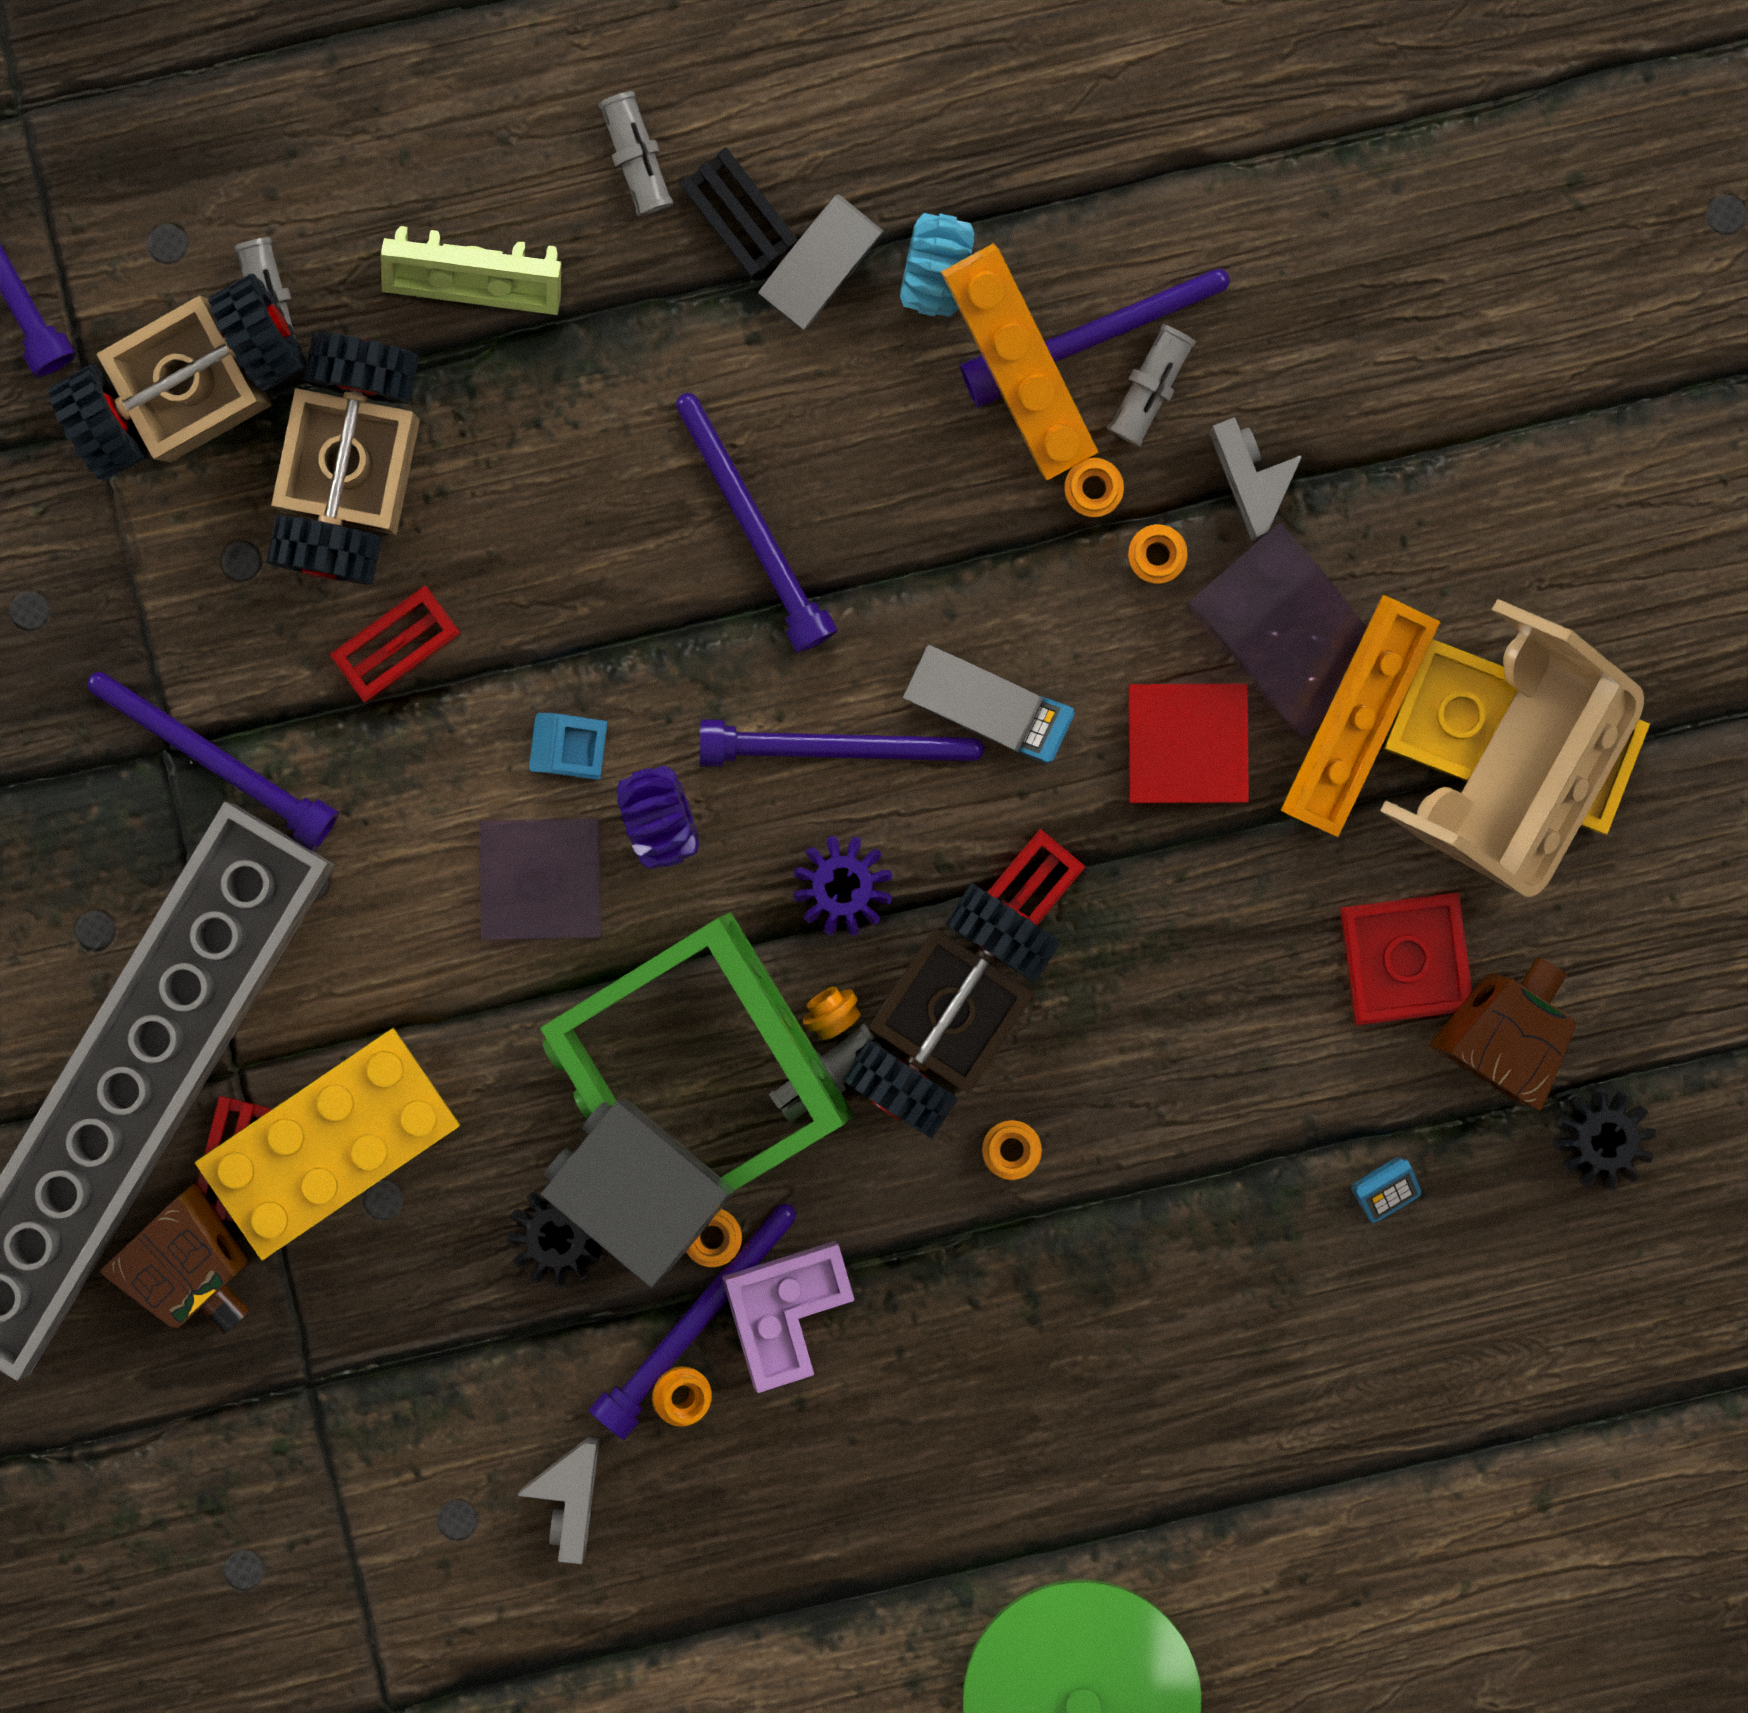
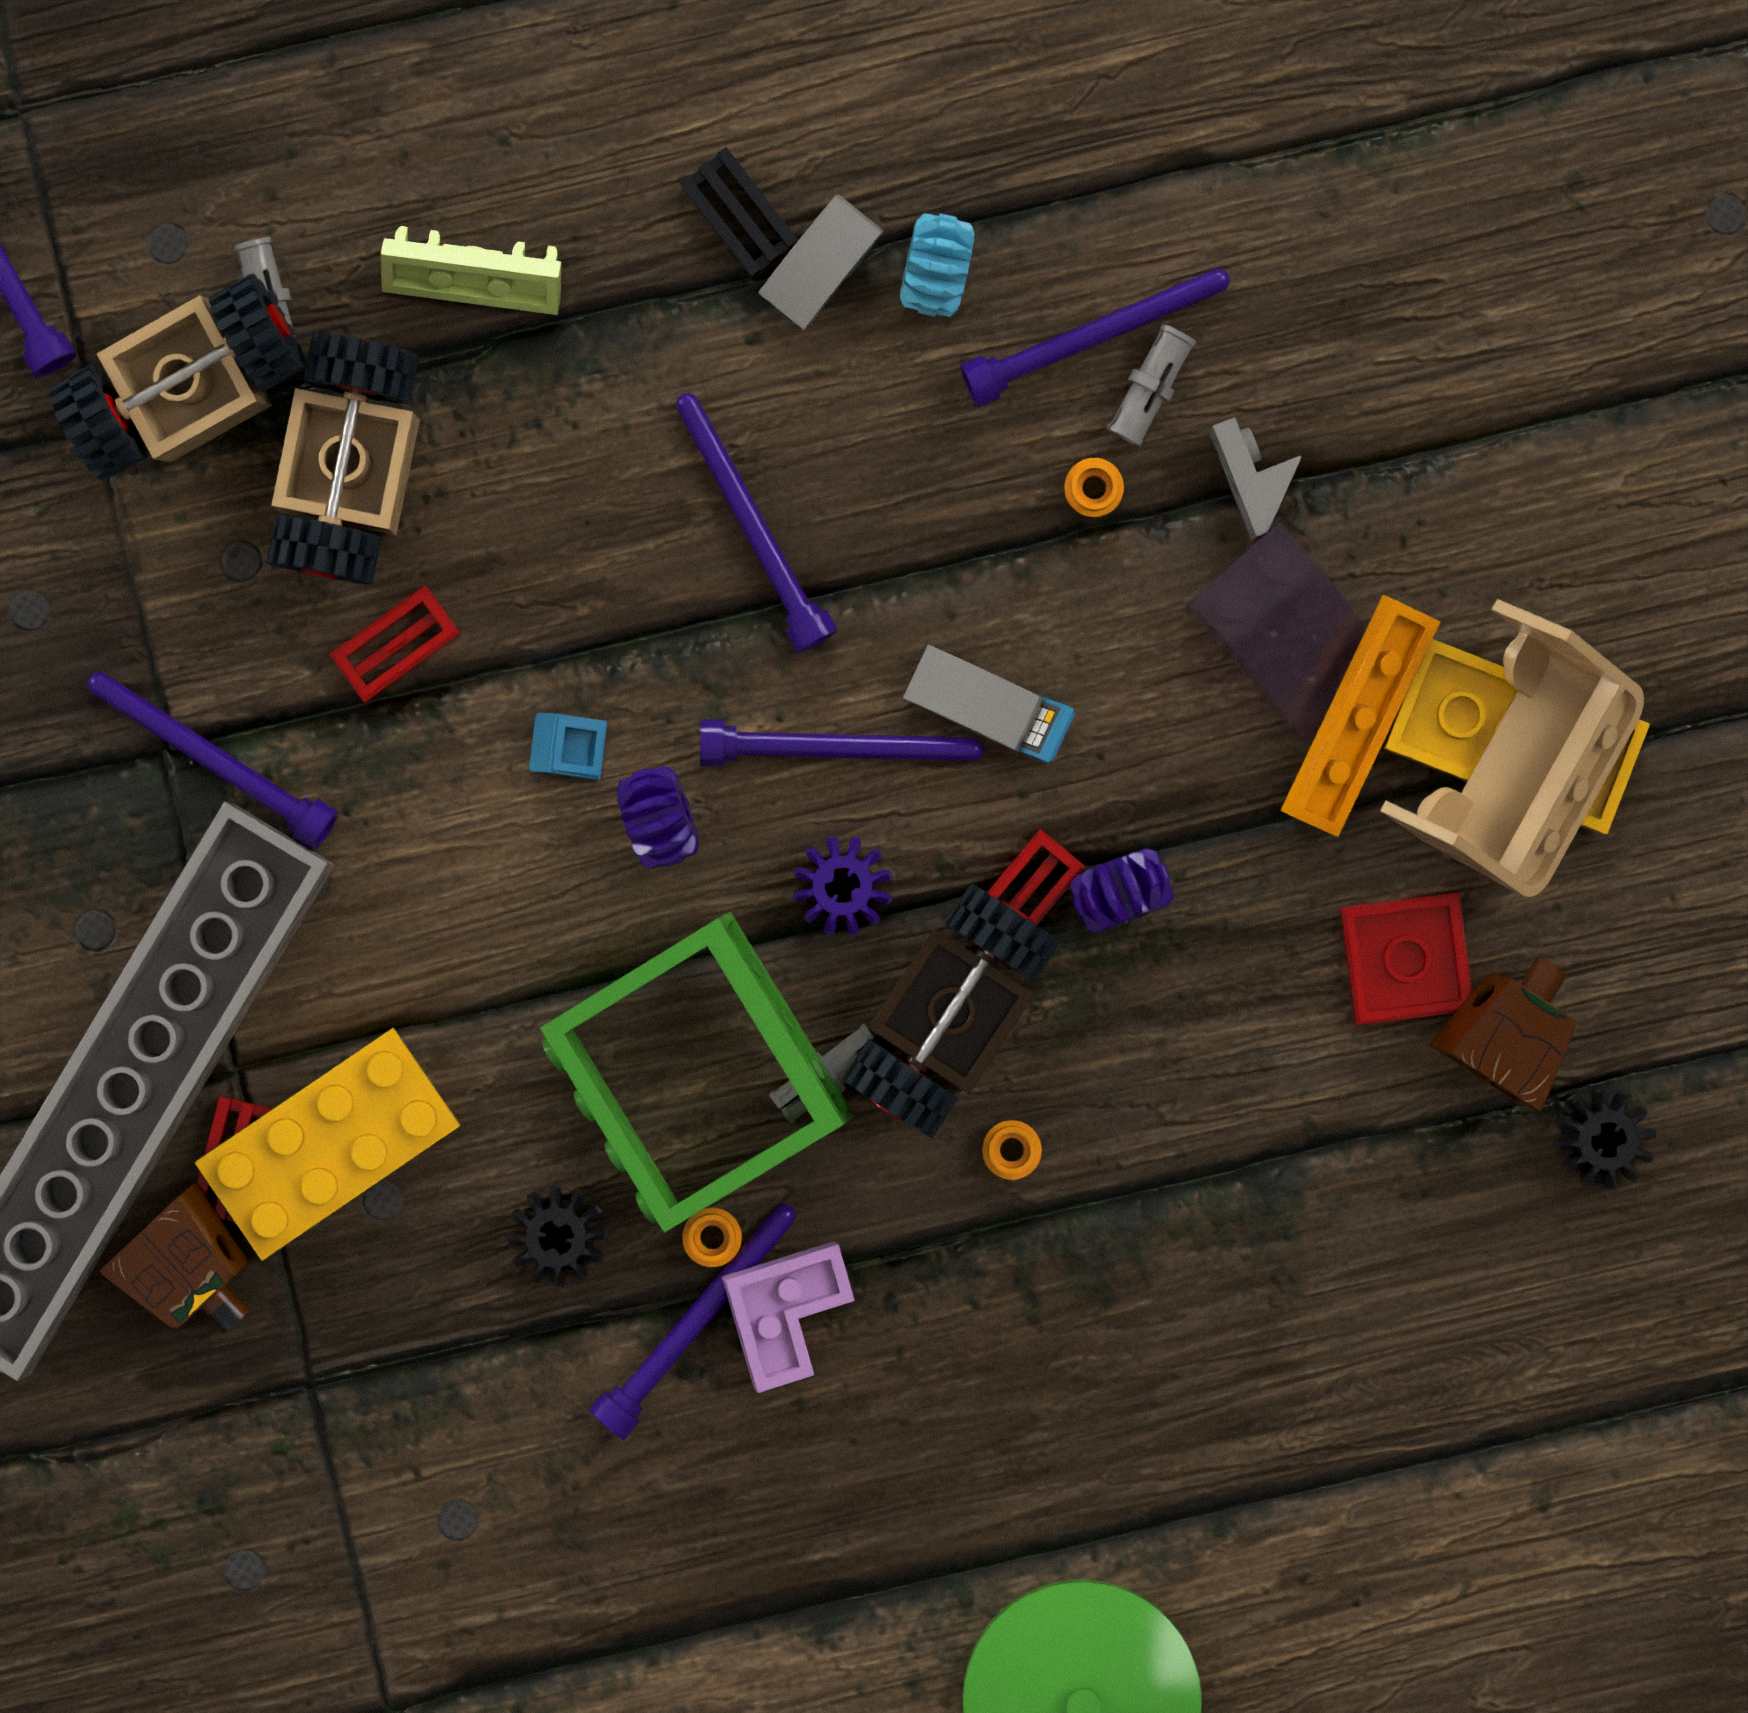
plate [479,818,601,940] -> none
light grey slope [518,1437,600,1564] -> none
dark grey brick [541,1098,736,1288] -> none
light grey pin [598,91,674,216] -> none
light orange plate [652,1366,712,1427] -> none
light orange plate [803,987,861,1040] -> none
light orange plate [941,243,1099,480] -> none
light orange plate [1128,524,1188,584] -> none
red tile [1128,684,1249,804] -> none
slope [1350,1157,1421,1223] -> none
none -> dark purple gear [1070,849,1174,933]

